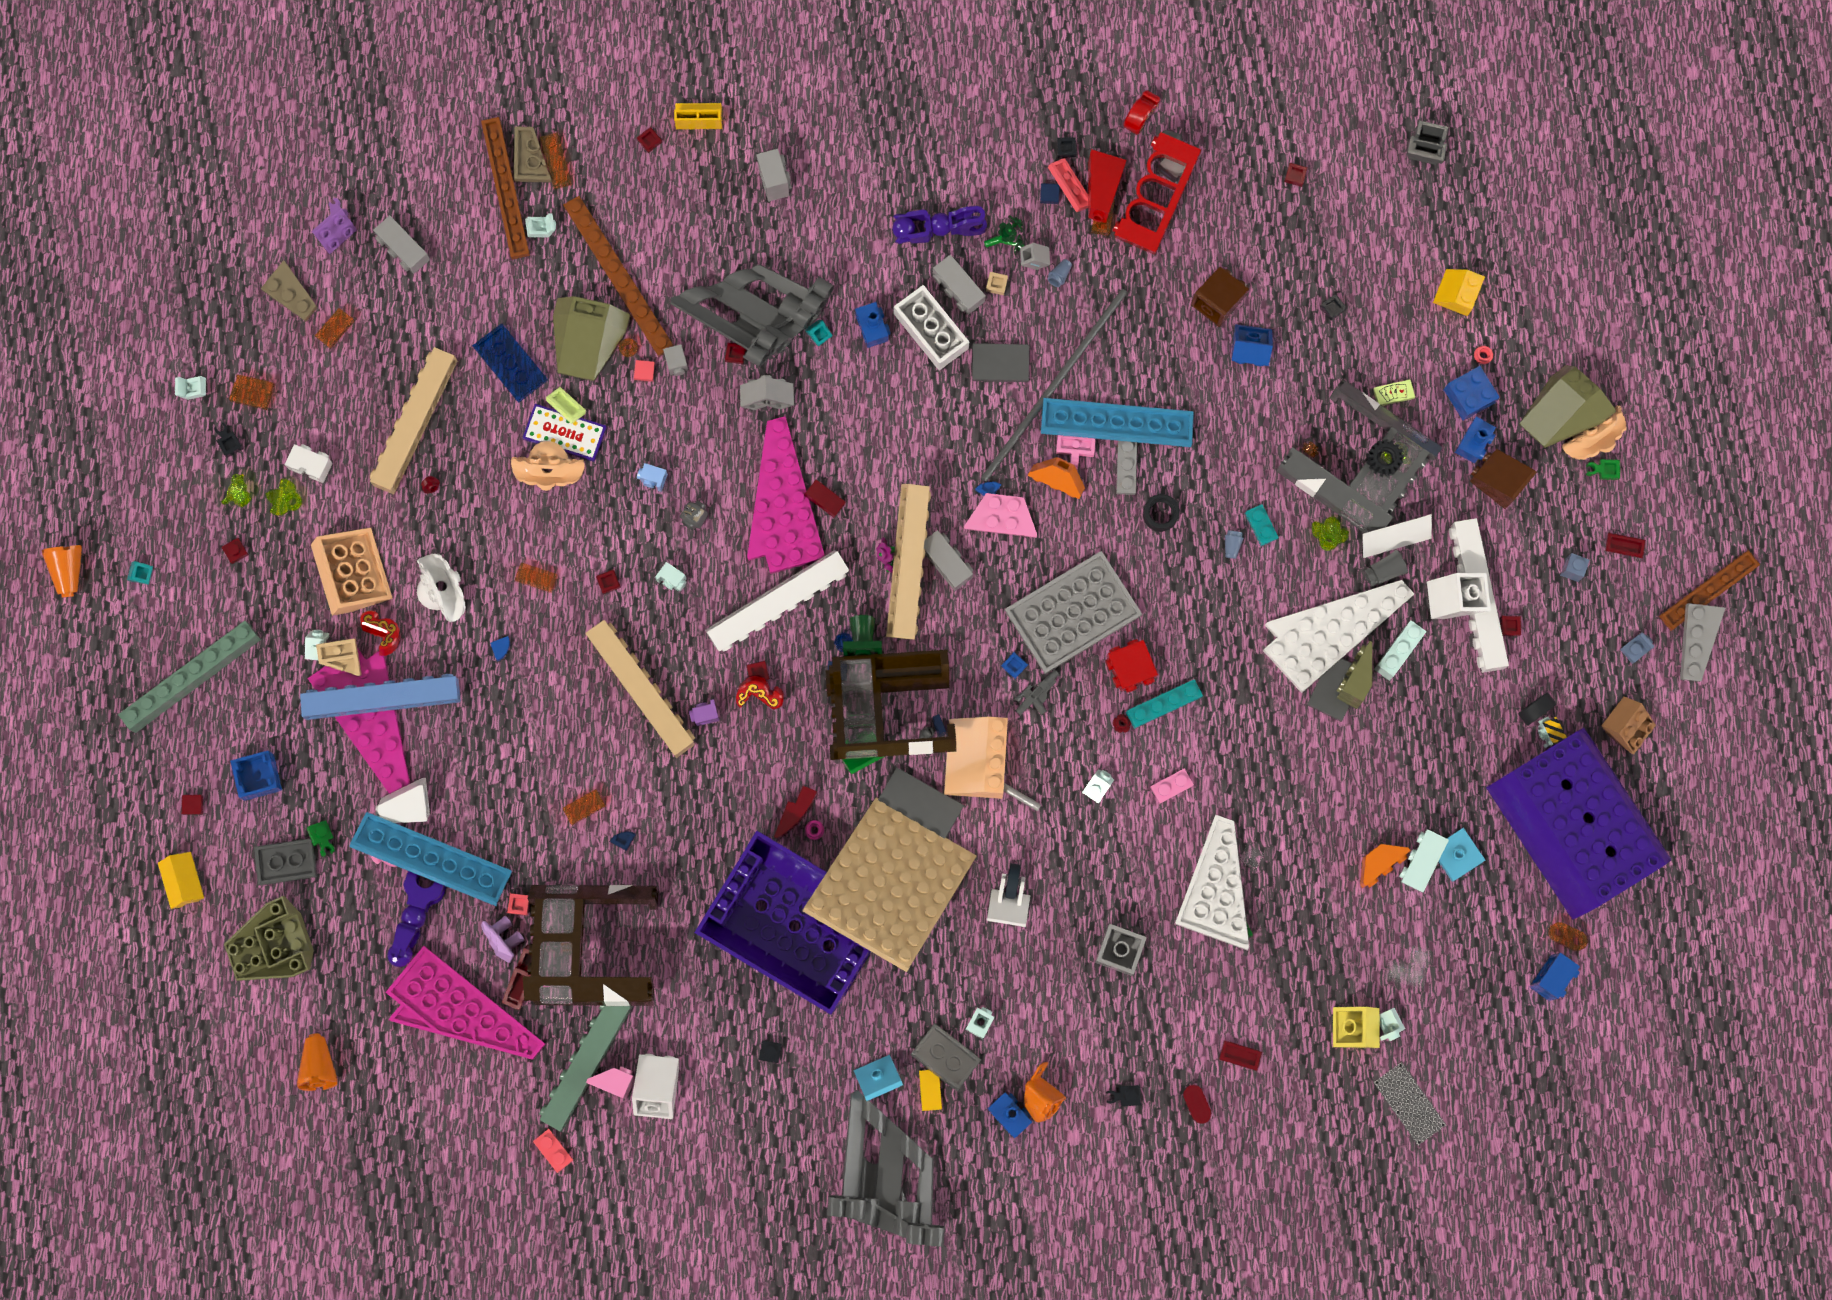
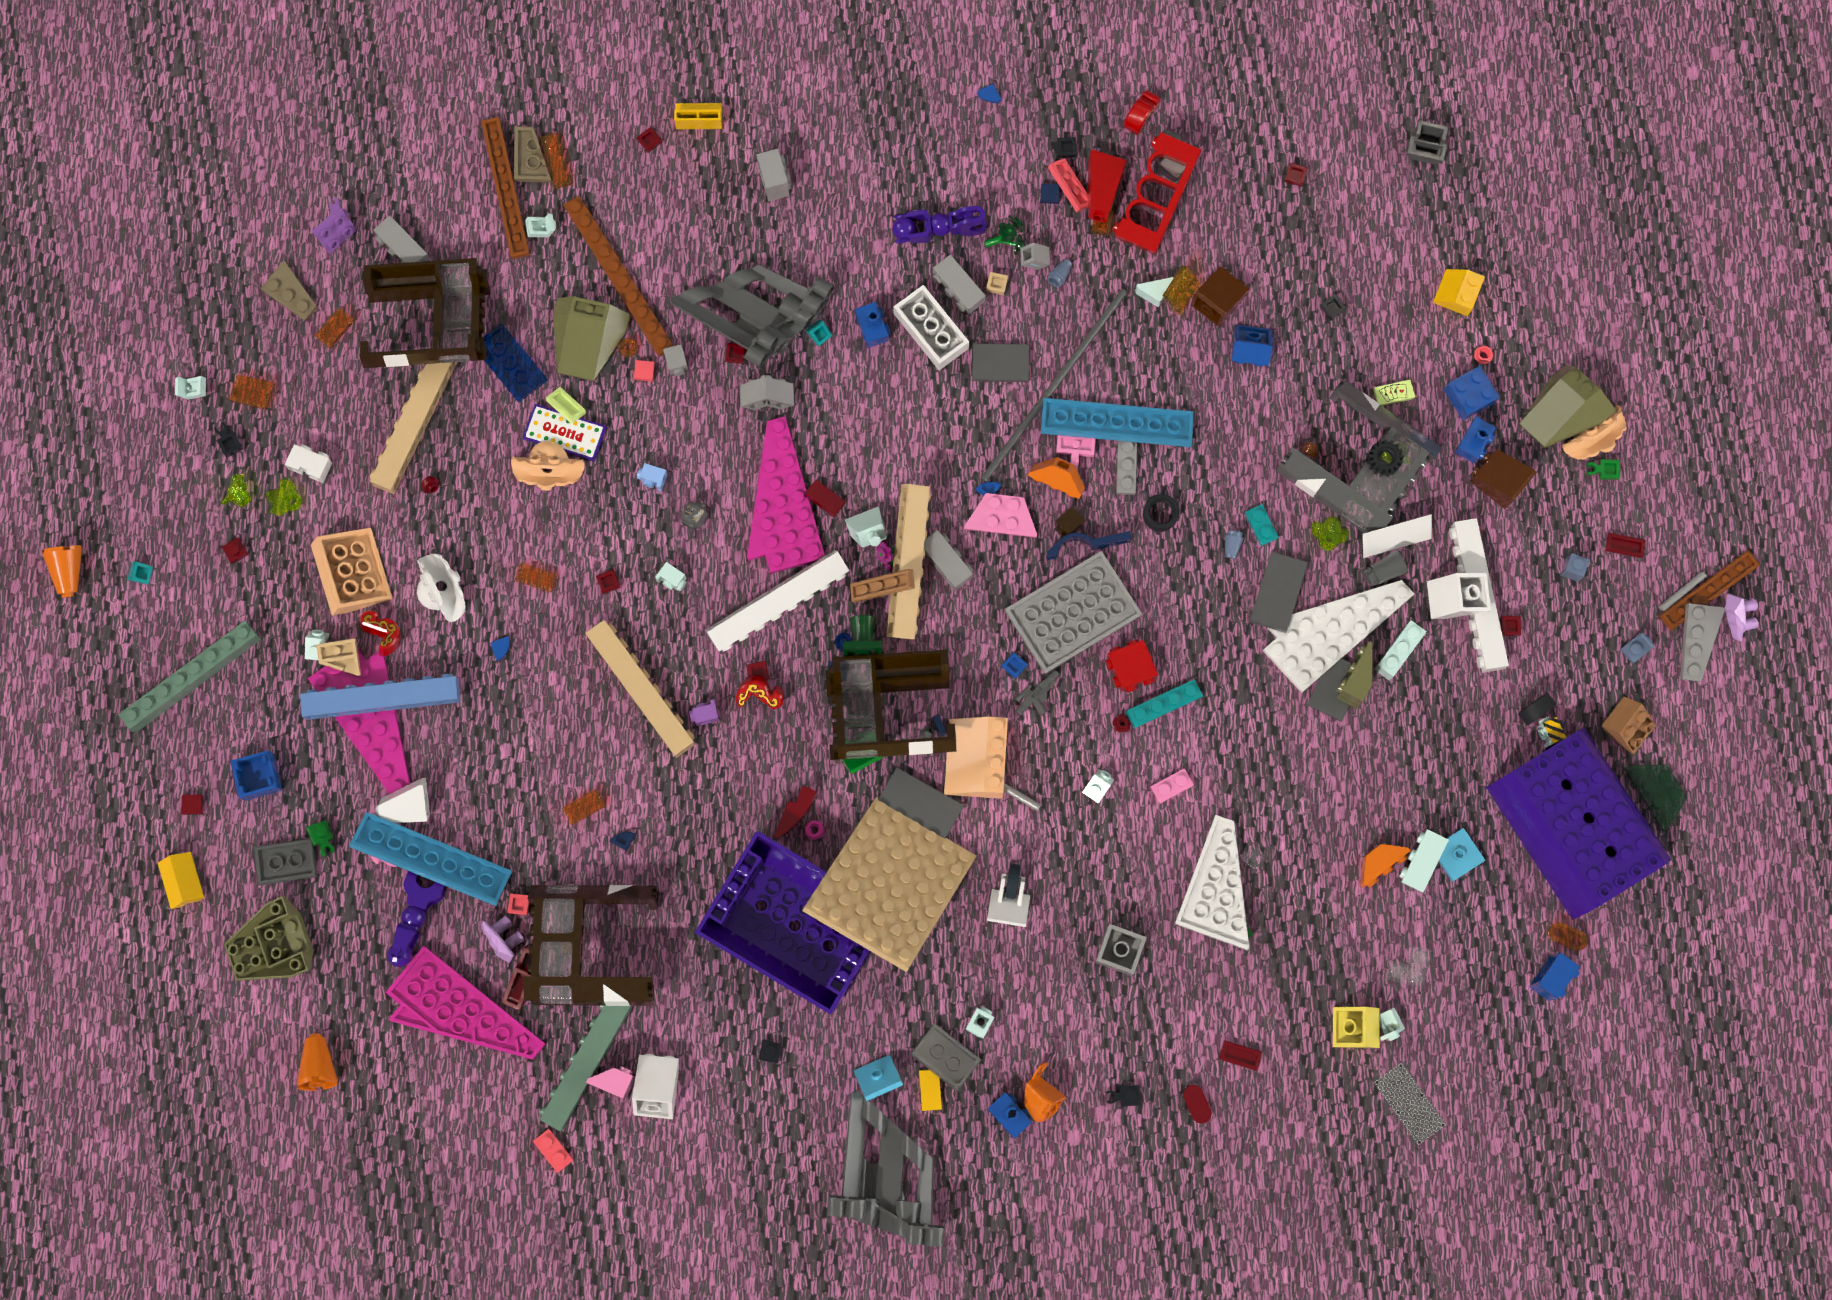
none -> dark brown piece [360,258,490,368]
none -> light aqua torso [845,507,887,547]
none -> medium nougat tile [850,569,915,603]
none -> blue tile [977,84,1001,103]
none -> dark blue piece [1046,531,1131,560]
none -> dark brown brick [1054,506,1085,537]
none -> light aqua slope [1135,277,1174,307]
none -> clear yellow plate [1162,266,1201,316]
none -> dark grey tile [1249,551,1308,633]
none -> clear green wing [1623,764,1688,833]
none -> light grey bar [1659,571,1707,612]
none -> lavender connector [1725,594,1758,641]

